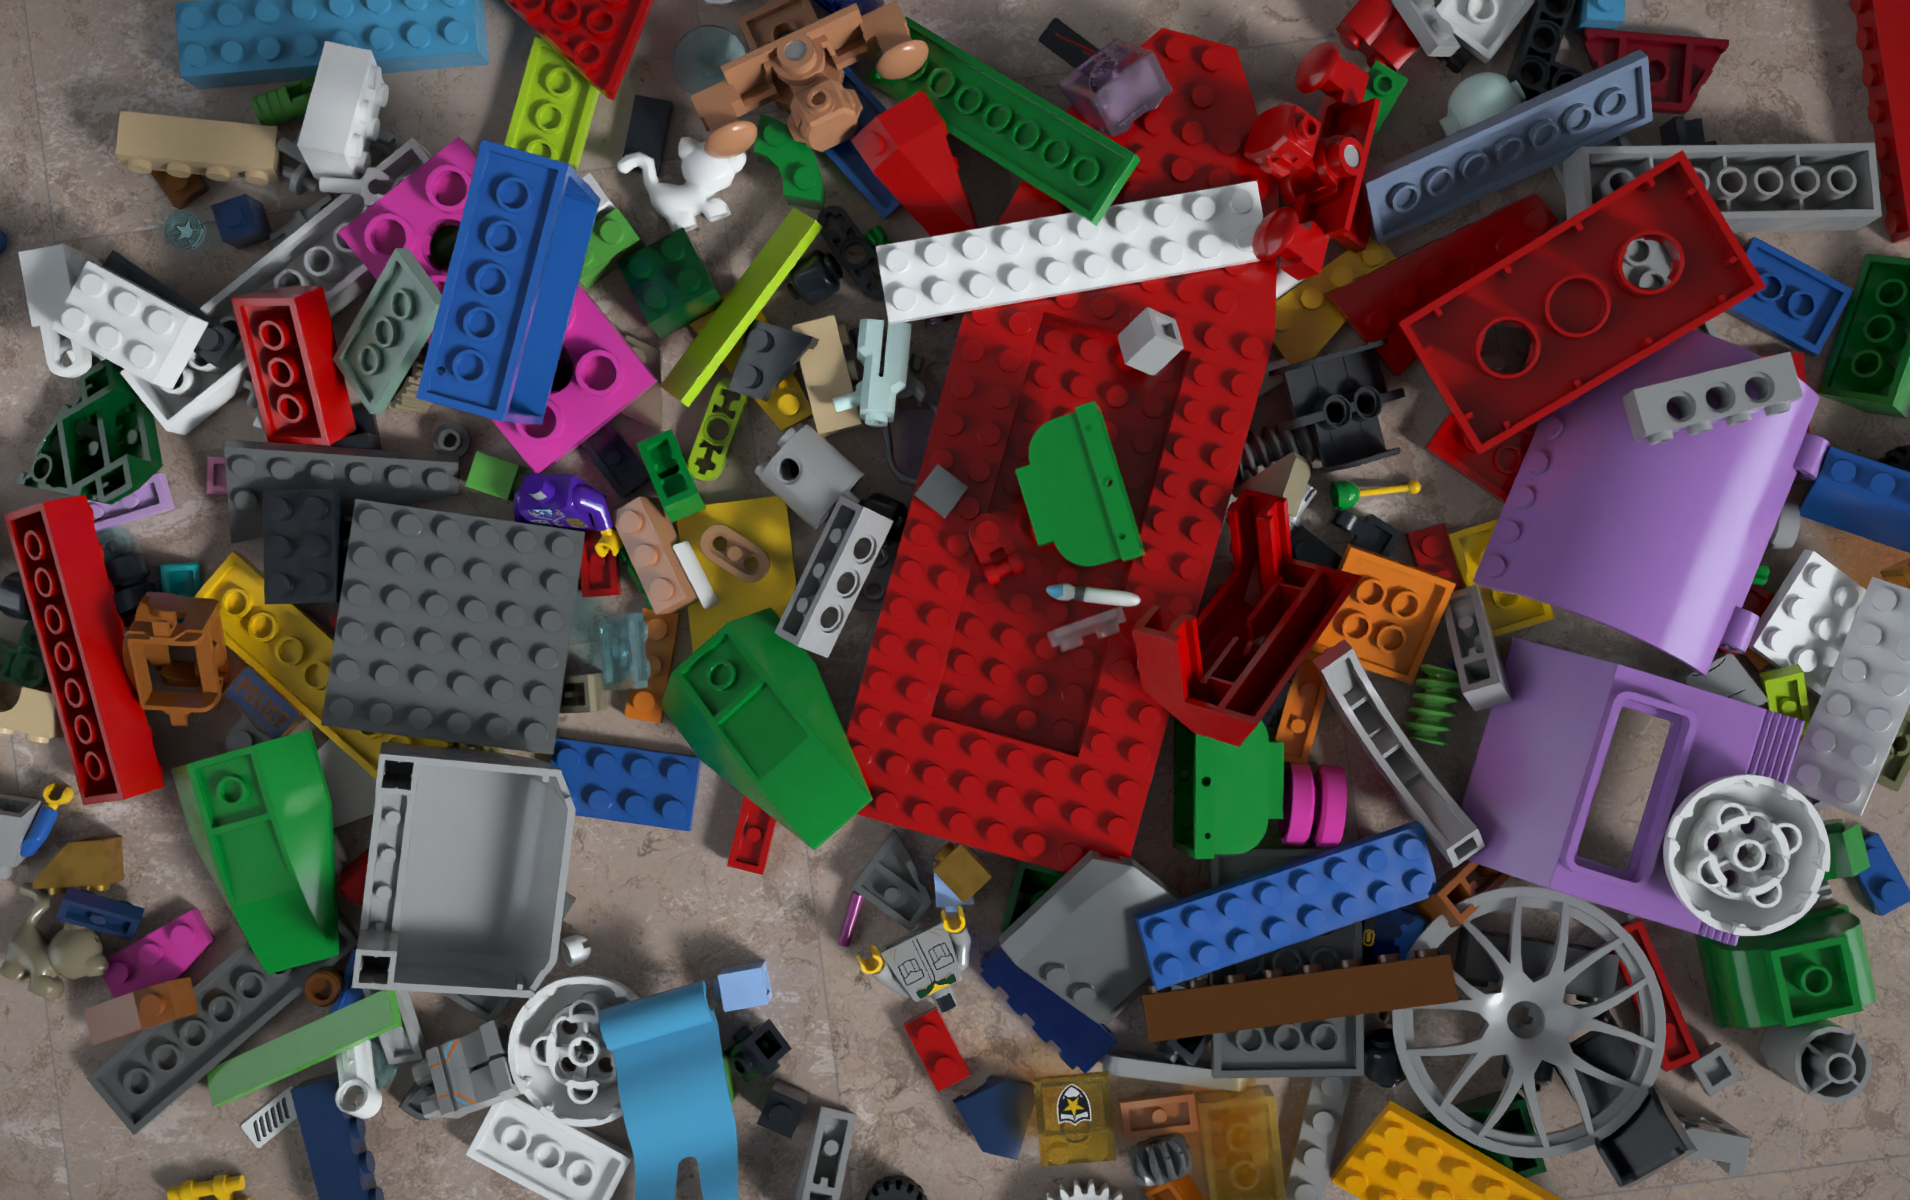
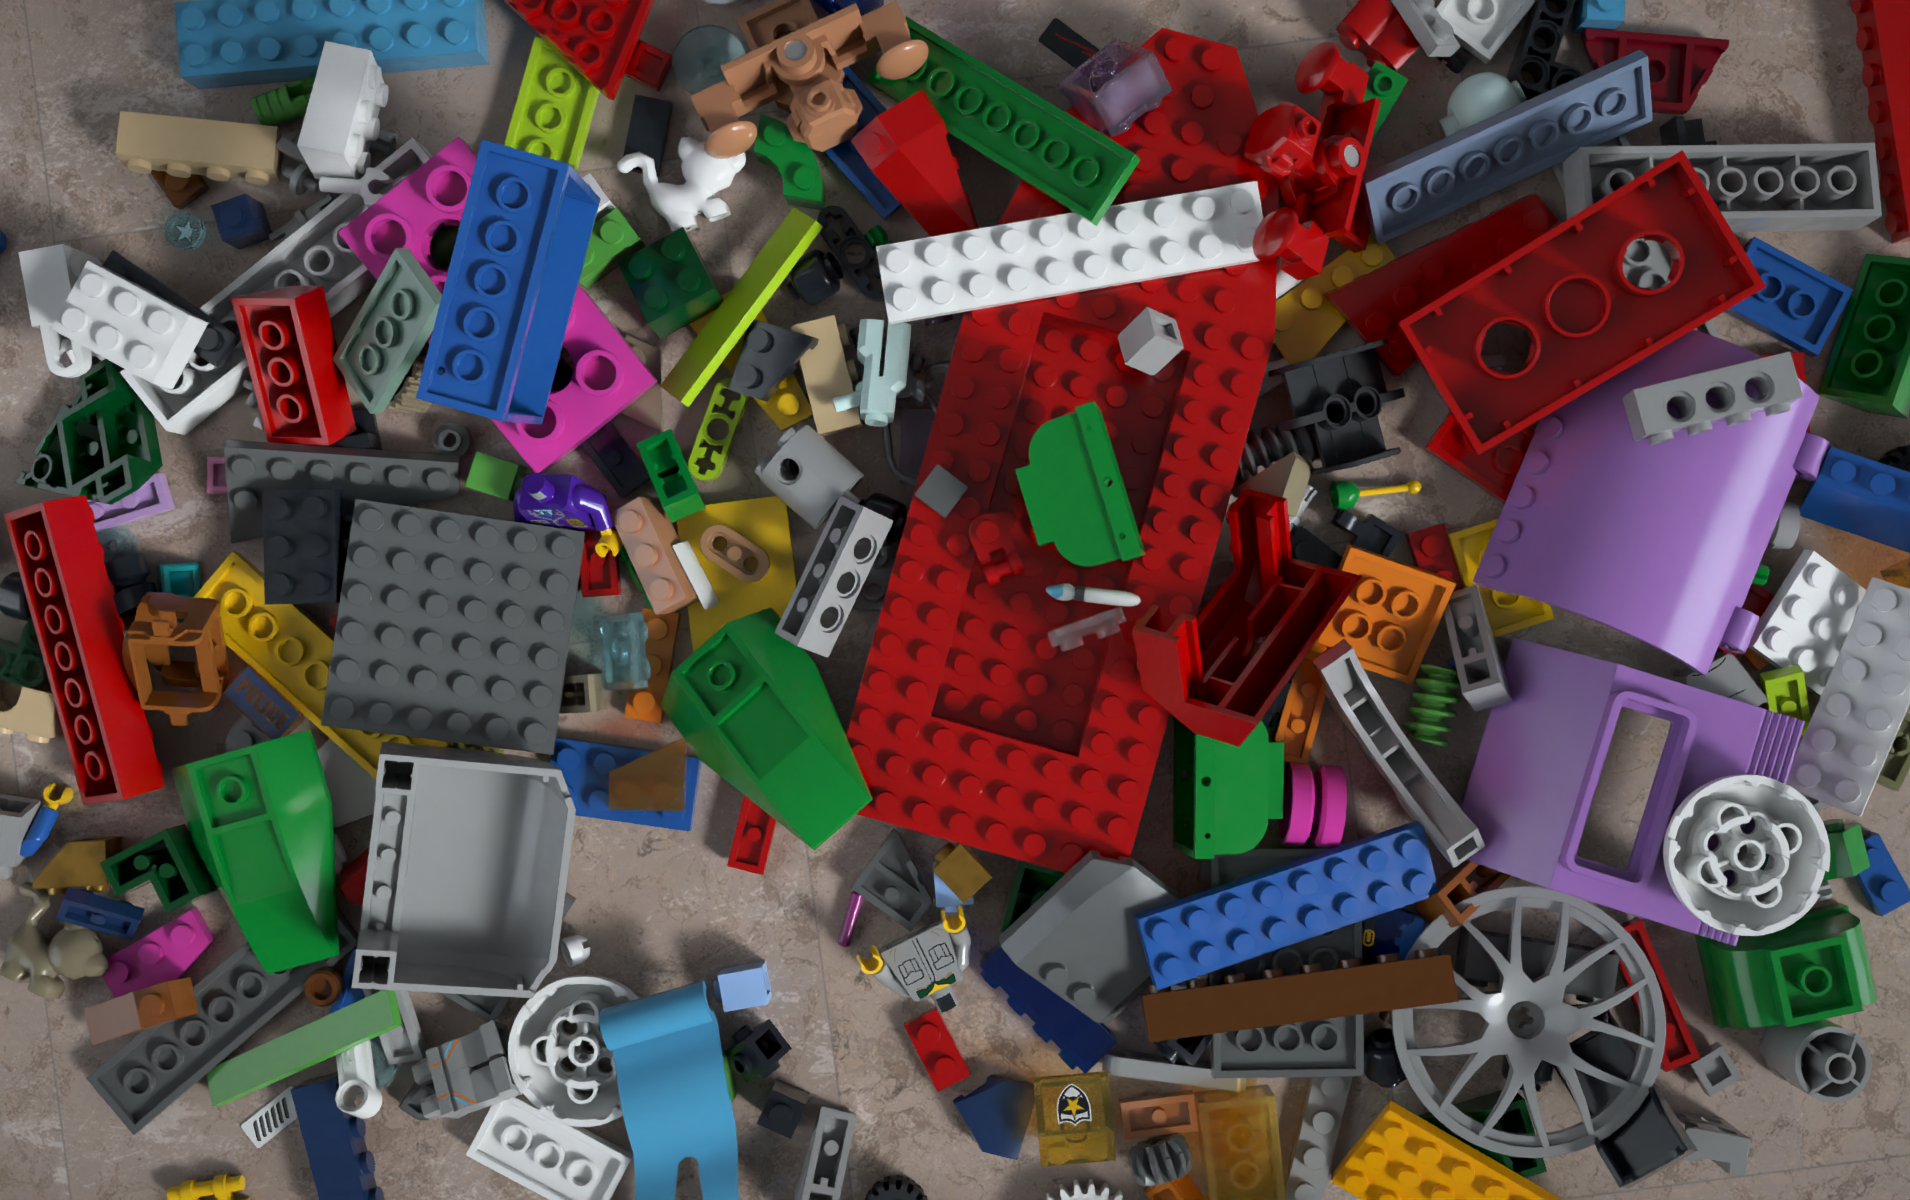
none -> dark green brick [100,824,218,913]
none -> clear orange wing [608,738,687,811]
none -> red tile [625,40,675,92]

